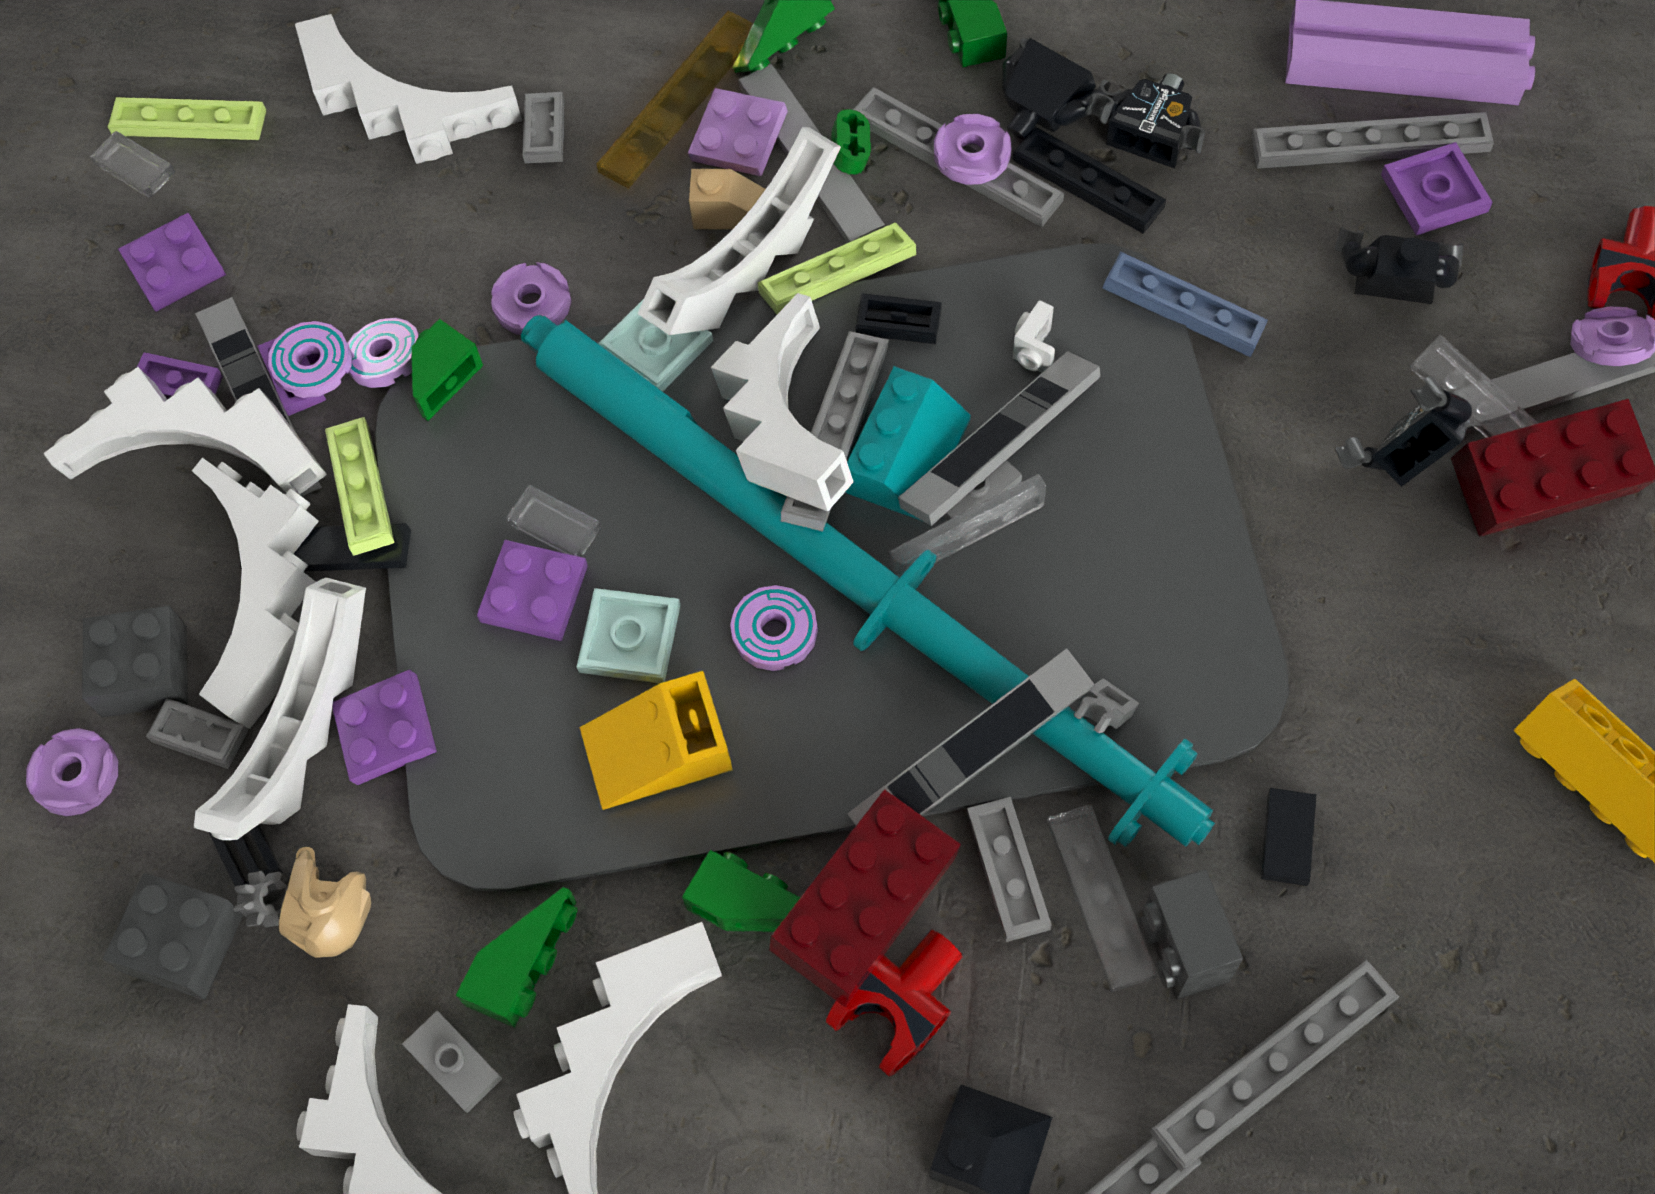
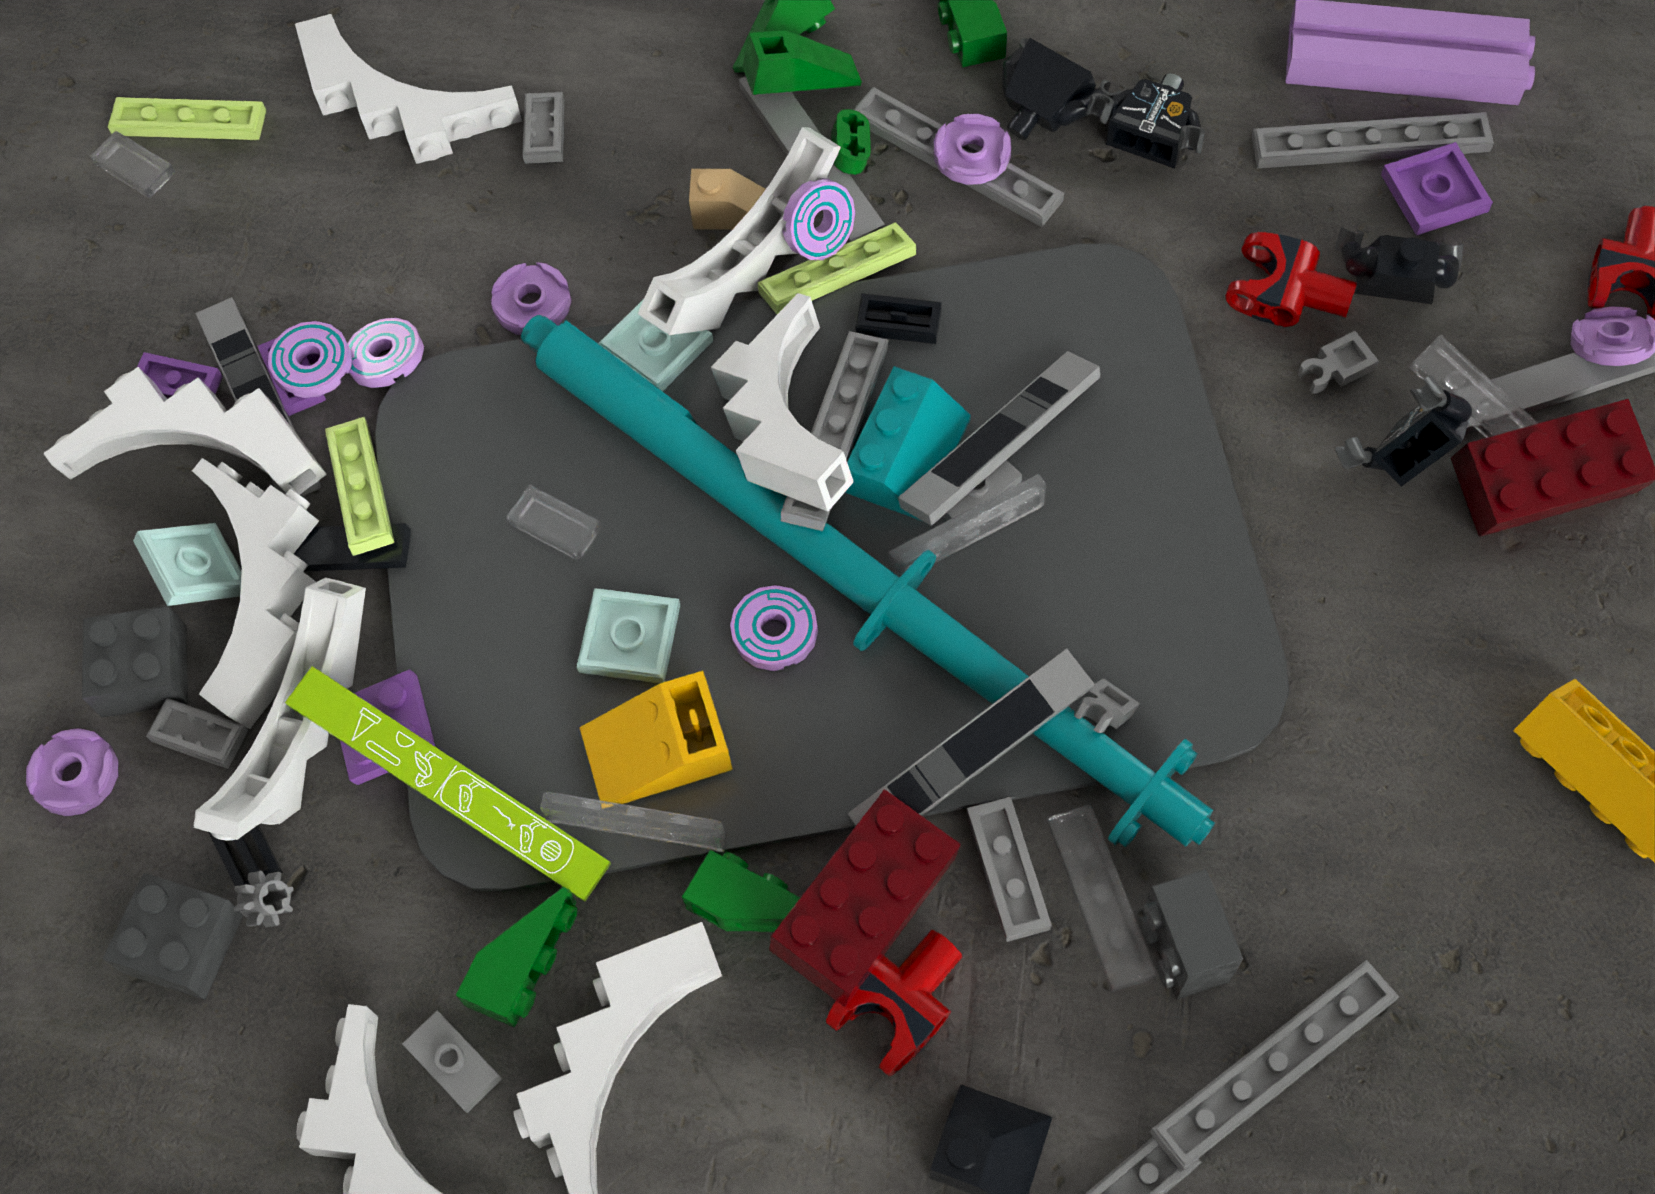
medium lavender plate [118,213,226,312] -> none
tan helmet [279,847,371,958] -> none
green slope [411,319,483,421] -> none
medium lavender plate [477,540,588,641] -> none
clear yellow tile [596,10,754,189] -> none
lavender plate [688,88,788,176] -> none
black tile [1013,127,1166,234] -> none
white bracket [1013,300,1055,373] -> none
sand blue tile [1102,251,1268,357] -> none
black tile [1261,788,1316,886] -> none
none -> light aqua tile [133,523,242,606]
none -> lime tile [285,666,611,902]
none -> clear tile [540,791,727,852]
none -> green slope [743,30,862,95]
none -> lavender tile [783,178,855,260]
none -> red connector [1225,232,1357,327]
none -> light grey plate [1298,331,1379,394]

